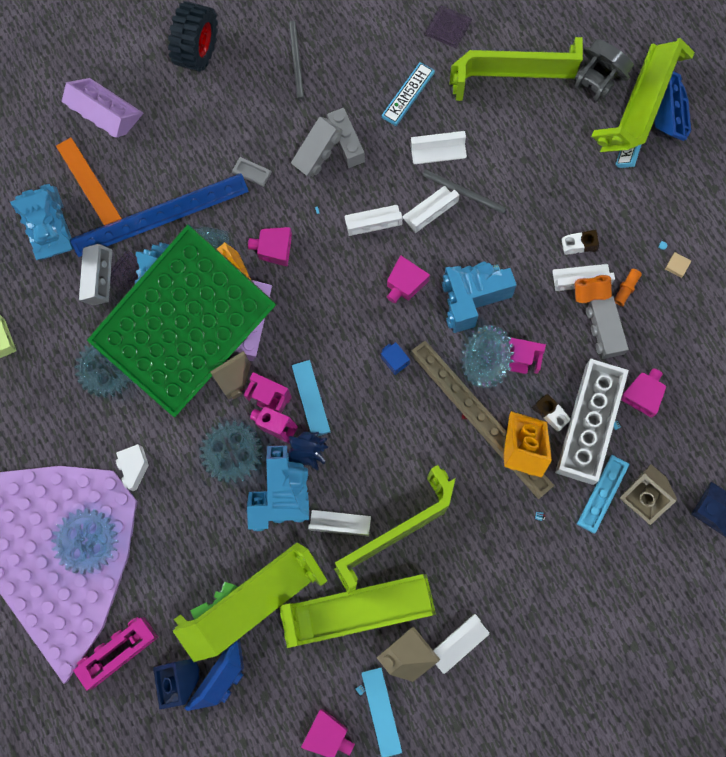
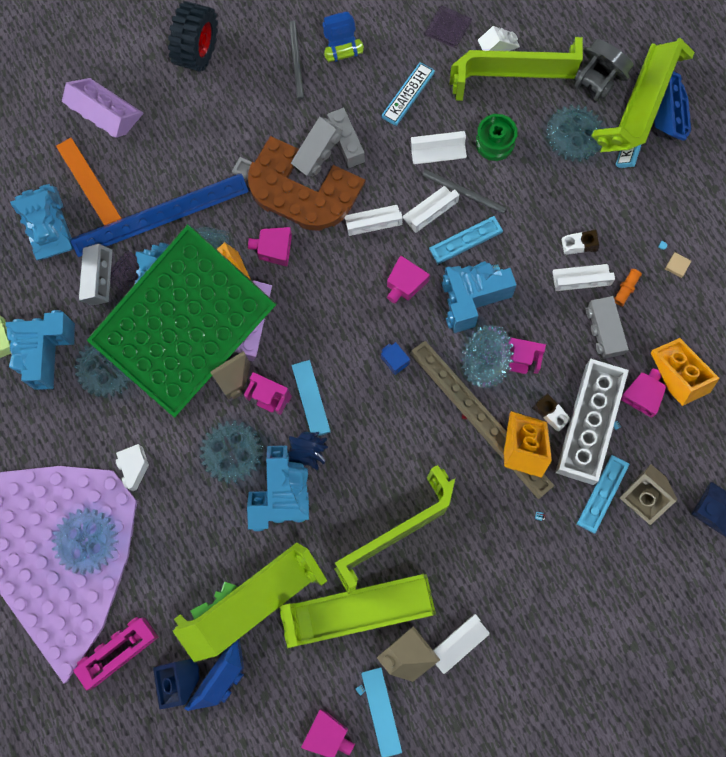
dark pink torso [250,407,298,444] -> none
white panel [308,510,371,537] -> none
orange axle [575,275,612,303] -> none
none -> dark azure brick [5,310,75,390]
none -> dark orange plate [248,136,366,231]
none -> blue piece [323,12,364,63]
none -> medium azure tile [429,216,503,264]
none -> green wheel [476,114,518,161]
none -> white slope [478,26,520,51]
none -> clear light blue gear [546,105,605,162]
none -> light orange slope [651,338,720,406]

